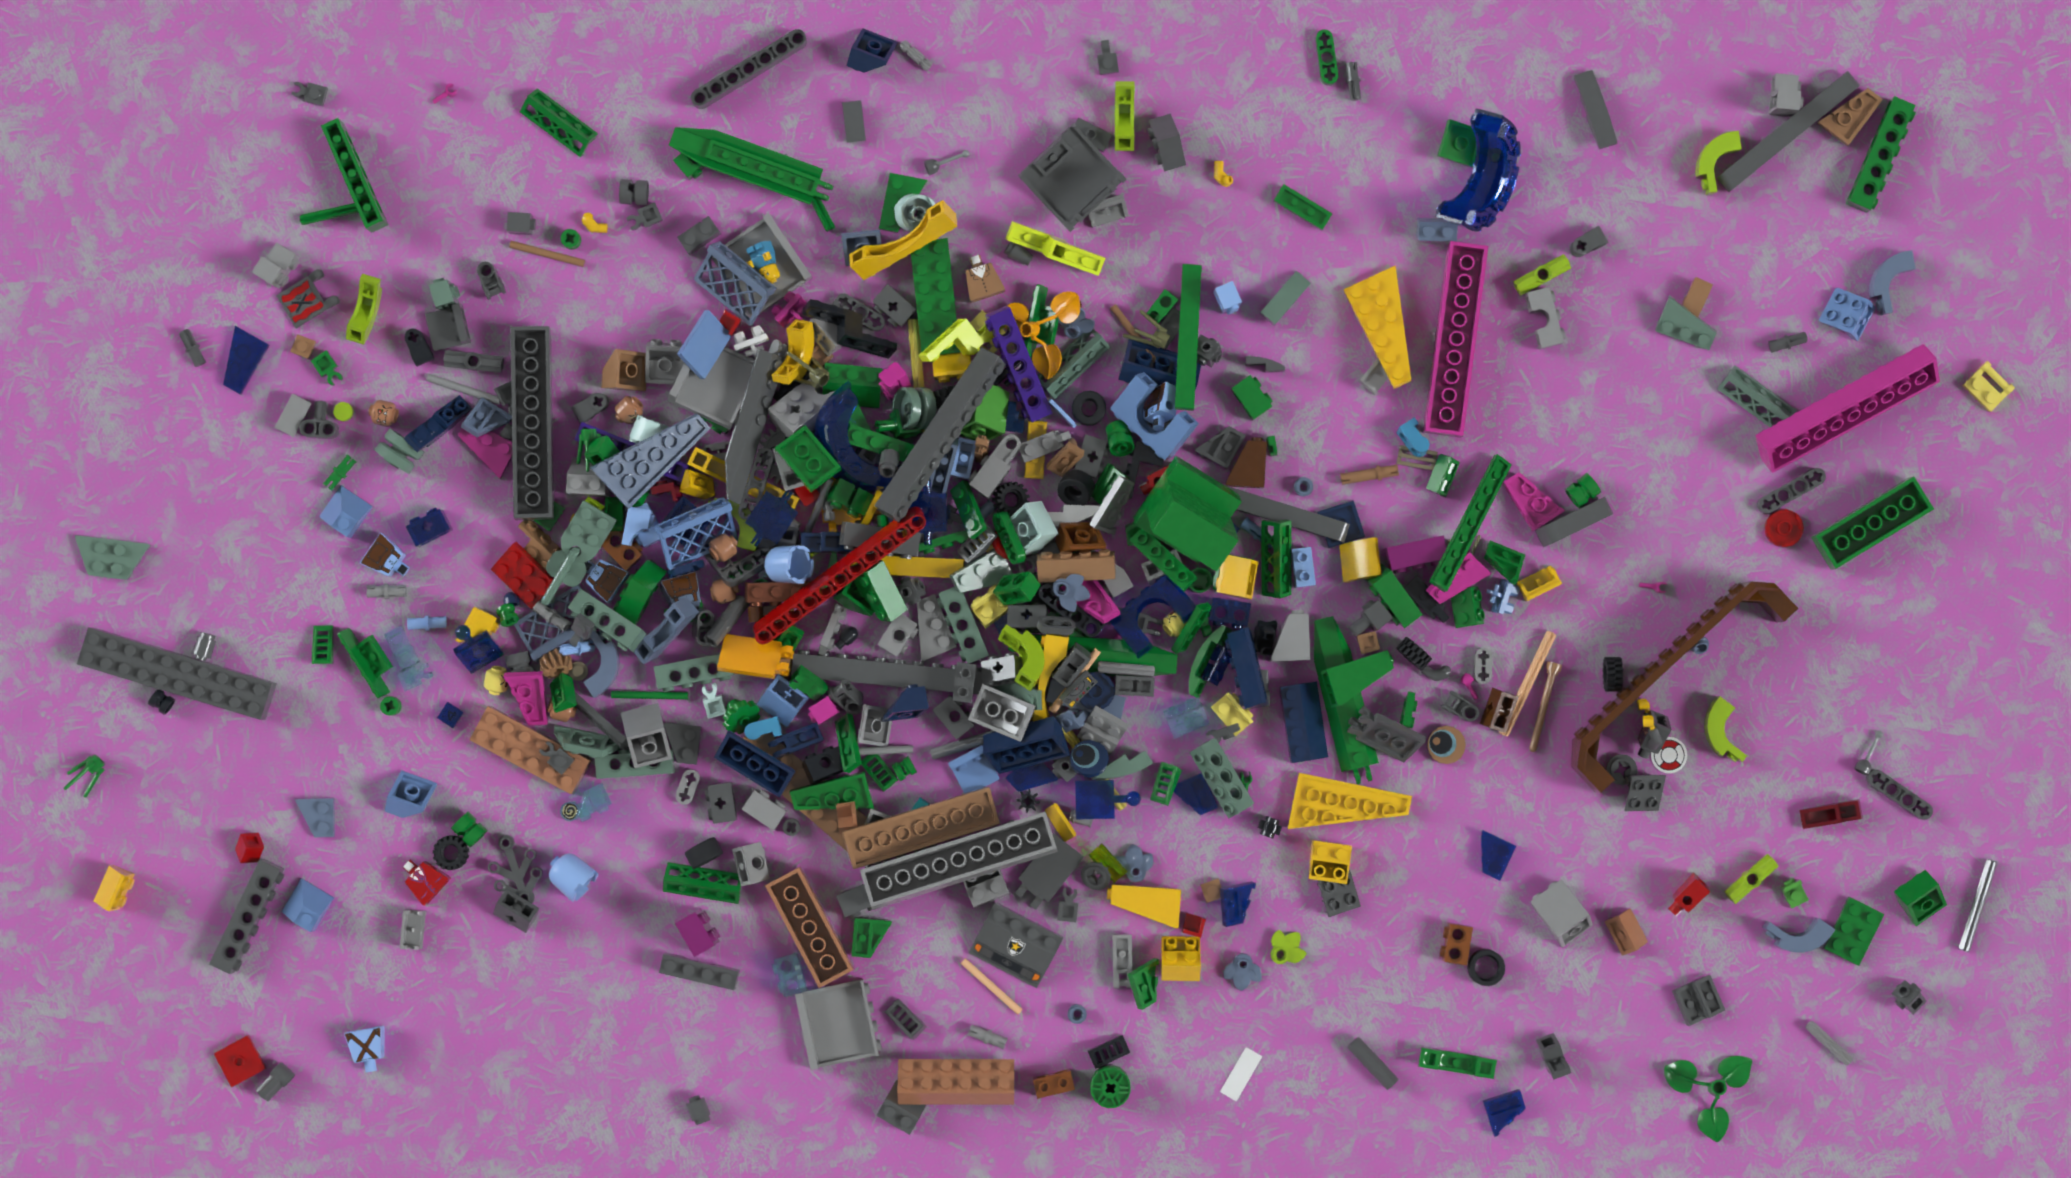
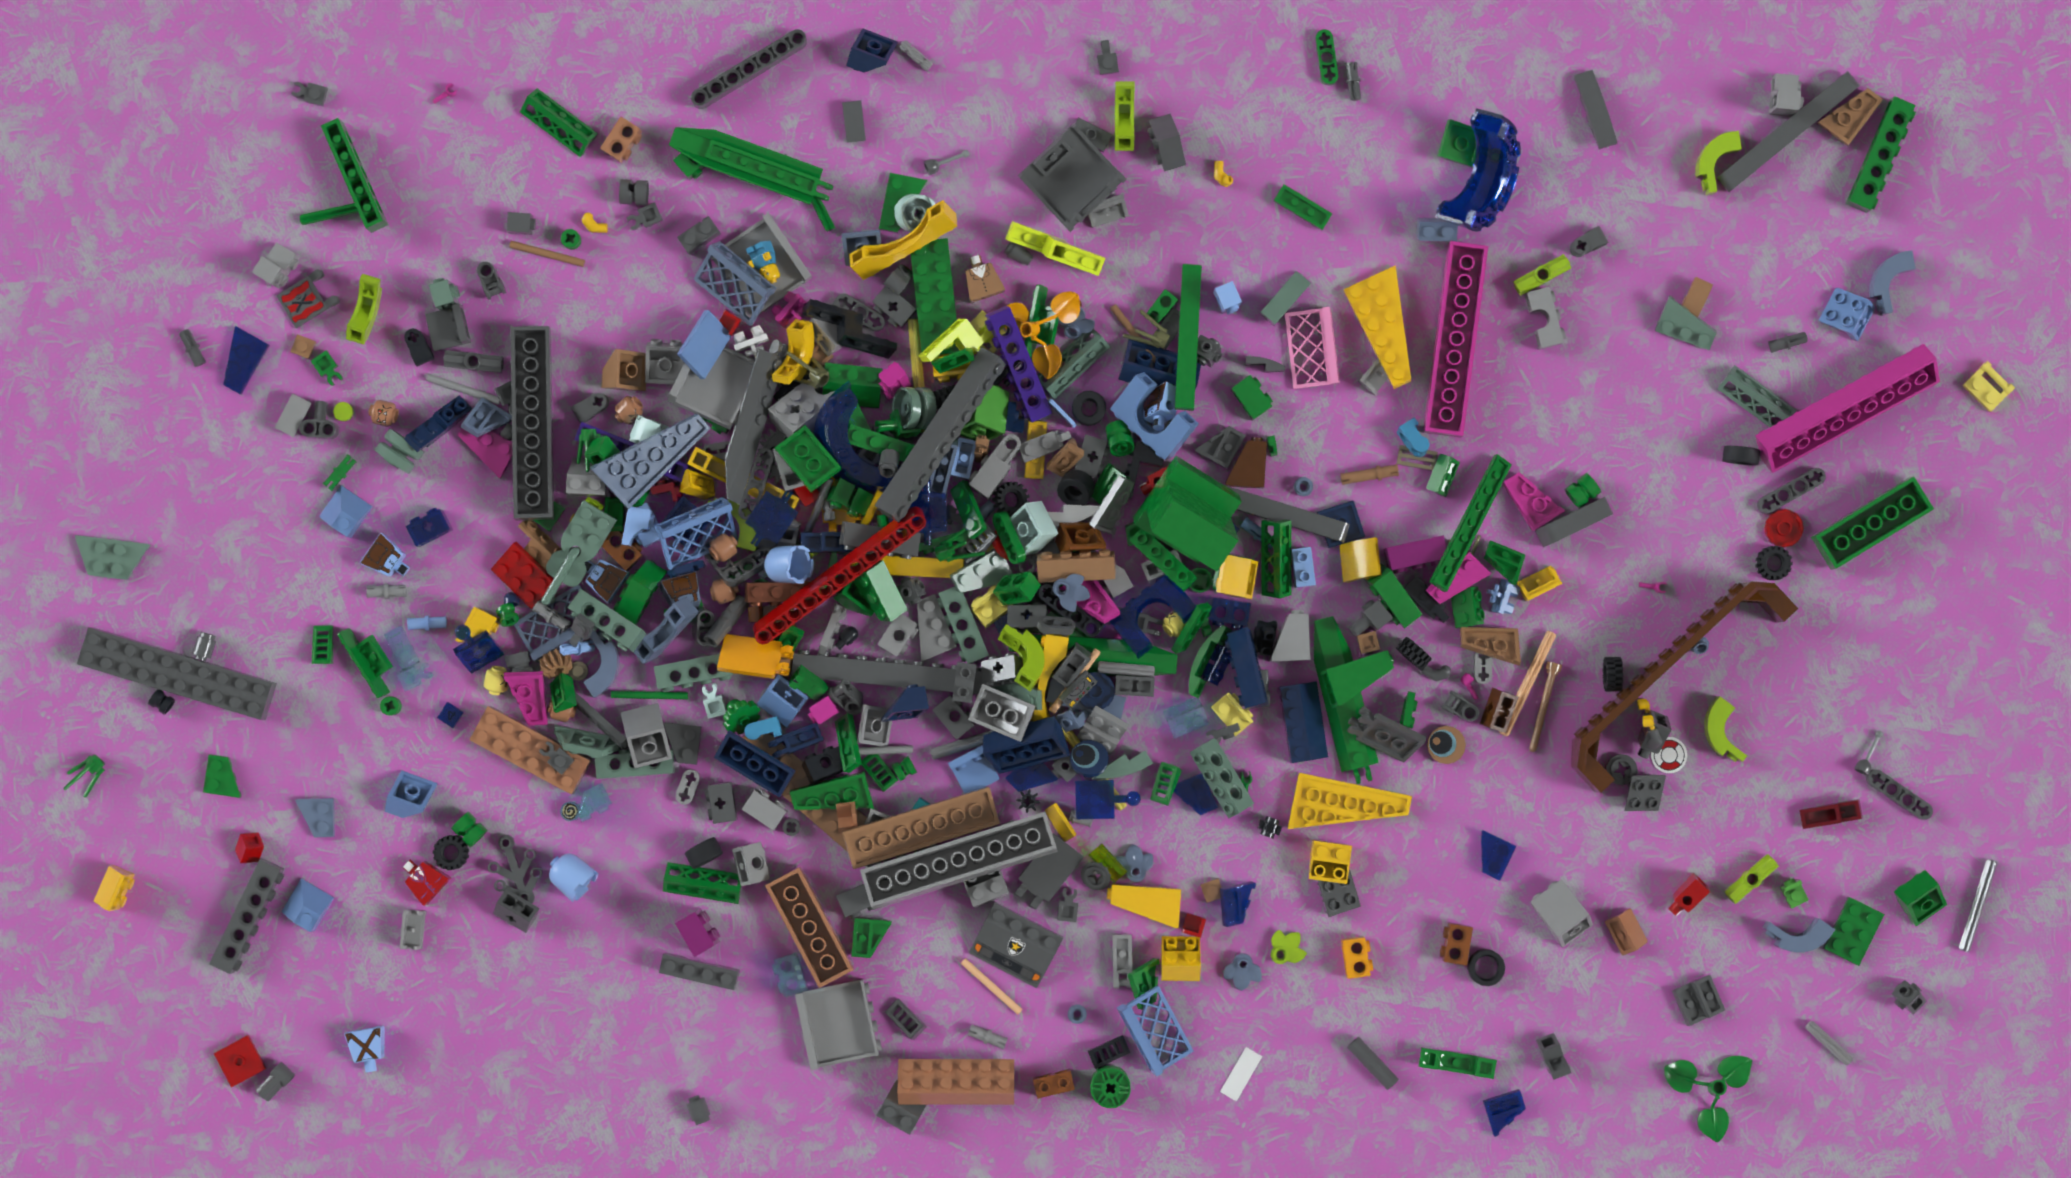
none -> green wing [203,754,241,798]
none -> nougat brick [600,117,642,164]
none -> dark grey piece [883,264,913,296]
none -> green slope [931,348,974,374]
none -> green plant [935,528,985,562]
none -> medium blue fence [1117,985,1194,1076]
none -> bright pink fence [1285,307,1340,389]
none -> light orange brick [1341,936,1373,979]
none -> medium nougat wing [1460,627,1521,666]
none -> black tyre [1722,445,1760,465]
none -> black tyre [1755,546,1793,581]

